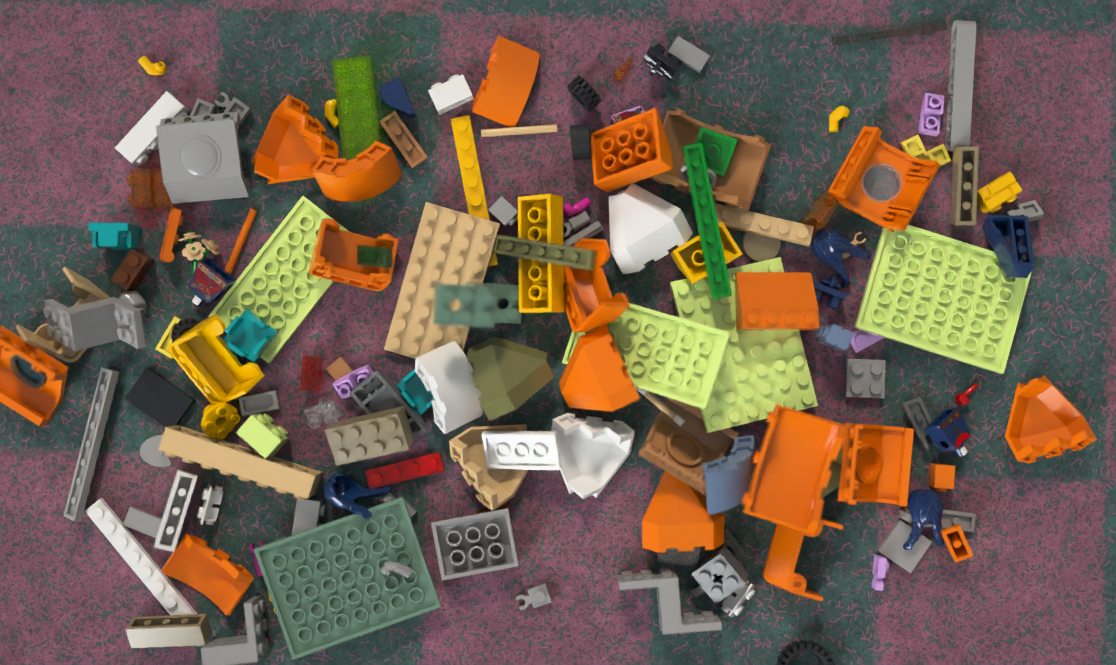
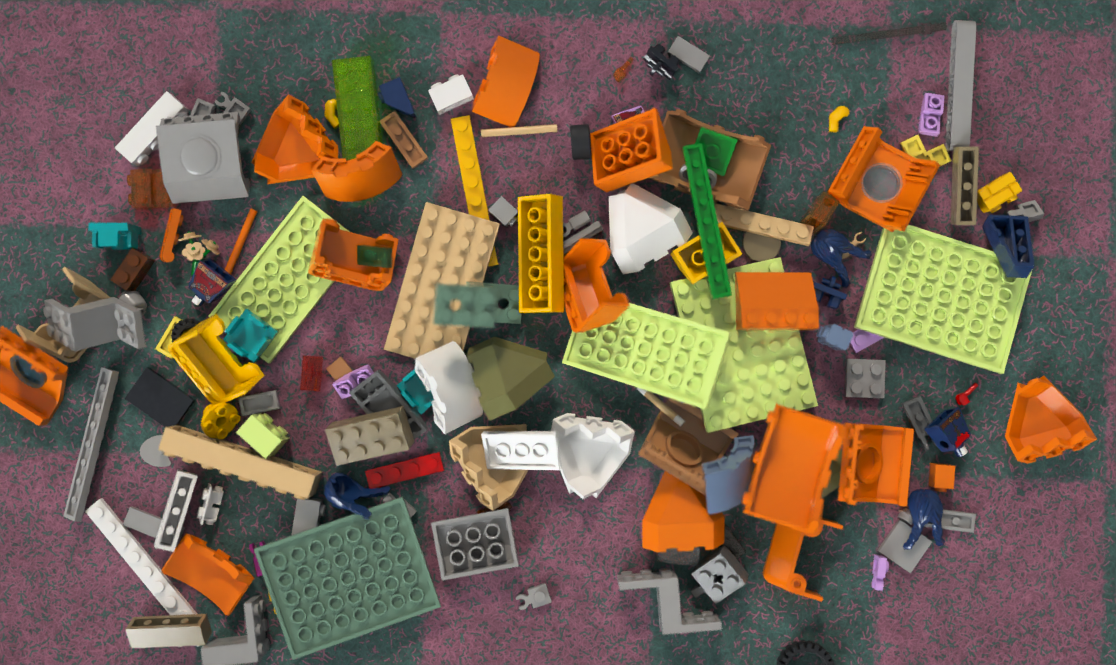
yellow arm [138,56,166,75] -> none
clear hips [303,397,344,429] -> none
light grey arm [382,561,412,578] -> none
olive tile [493,234,597,271] -> none
orange panel [559,325,640,411] -> none
dark pink arm [563,197,591,217] -> none
black tyre [567,76,601,112] -> none
white hinge [721,580,755,617] -> none
orange slope [941,524,973,563] -> none

